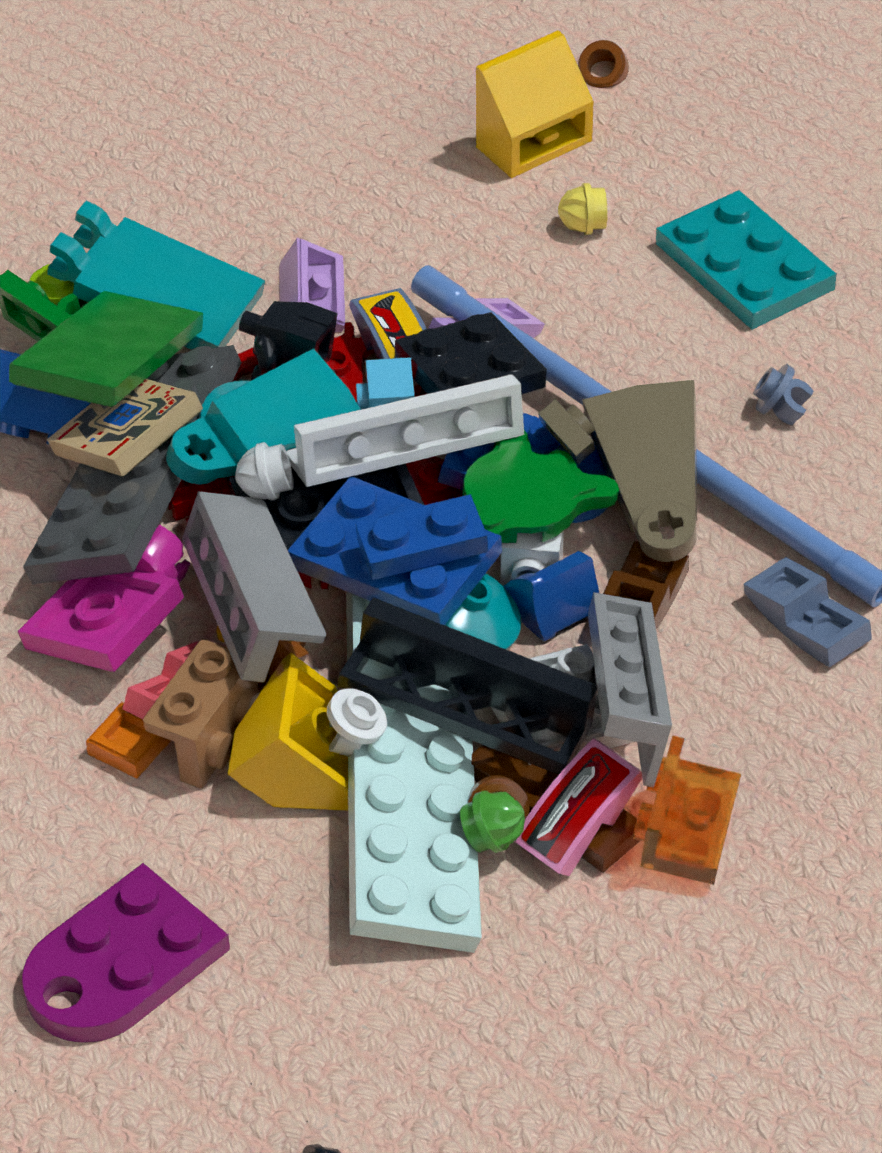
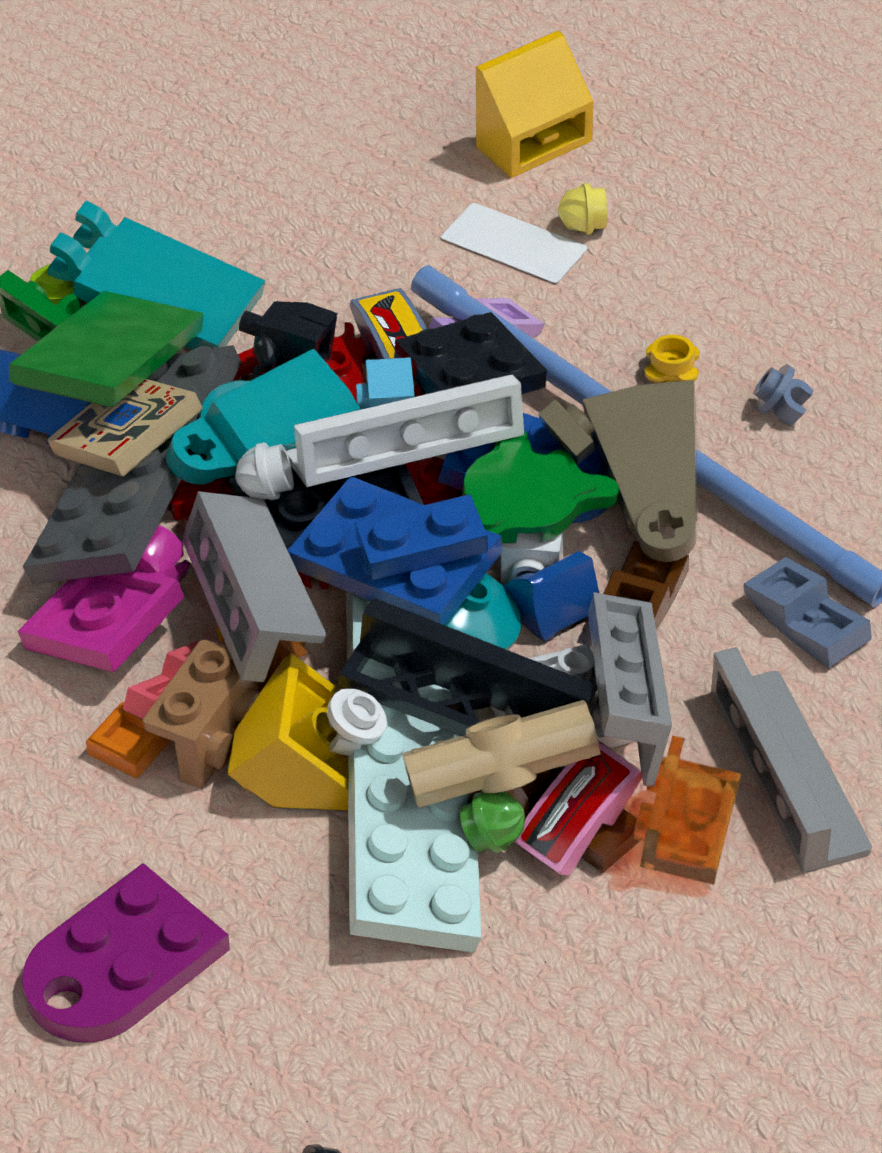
lavender slope [279,238,345,332] -> none
dark orange piece [578,40,629,88] -> none
teal plate [656,190,837,330] -> none
none -> tan piece [402,700,600,808]
none -> white sticker [441,203,588,283]
none -> yellow plate [645,334,700,383]
none -> light grey panel [711,647,872,873]

